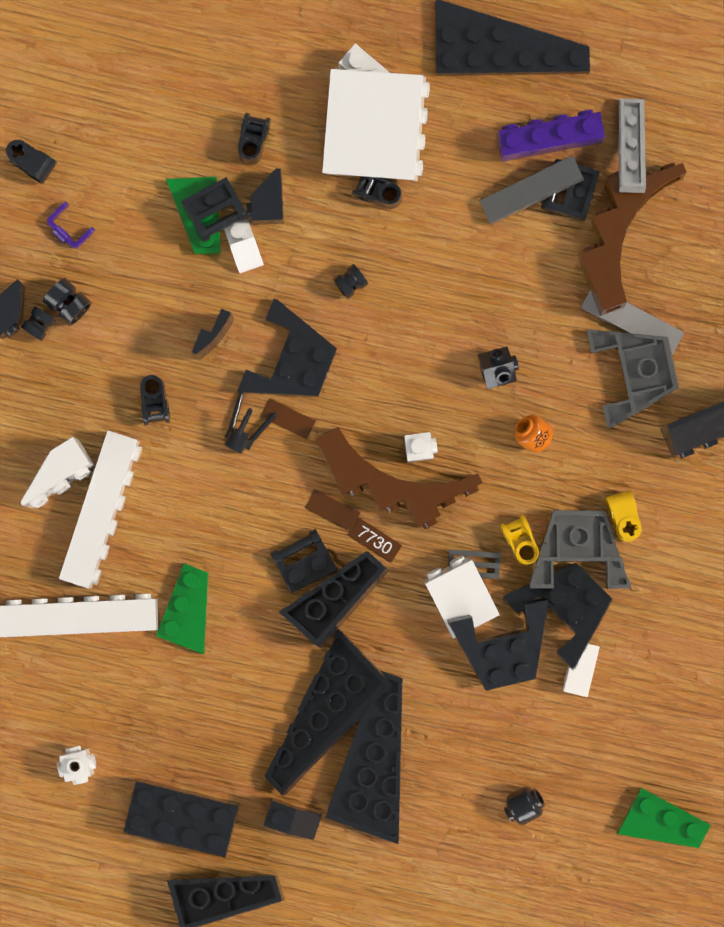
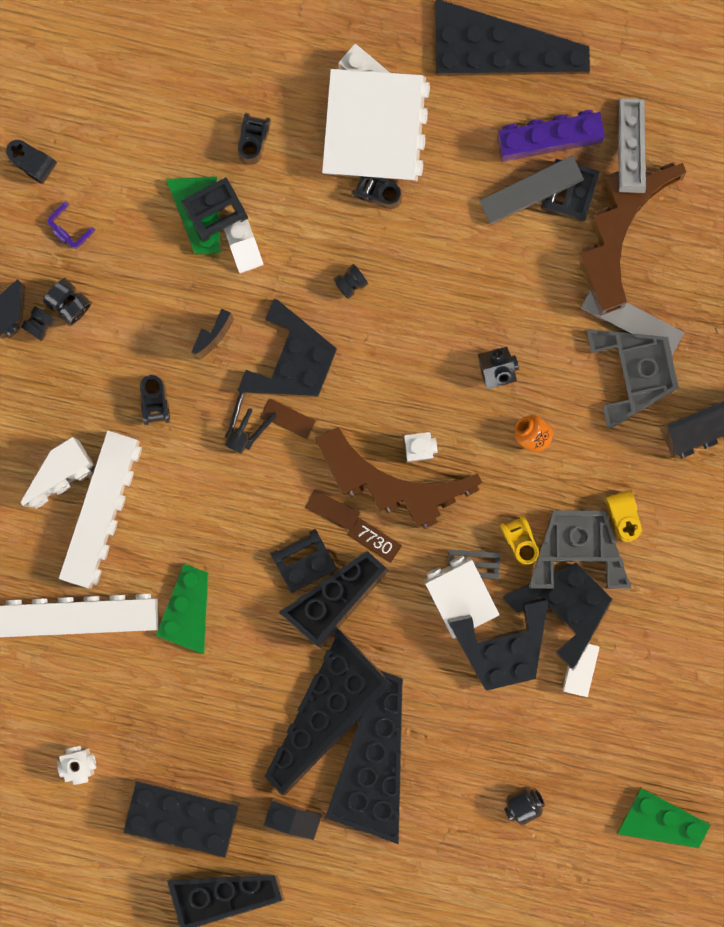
black slope [246,168,284,225] -> none

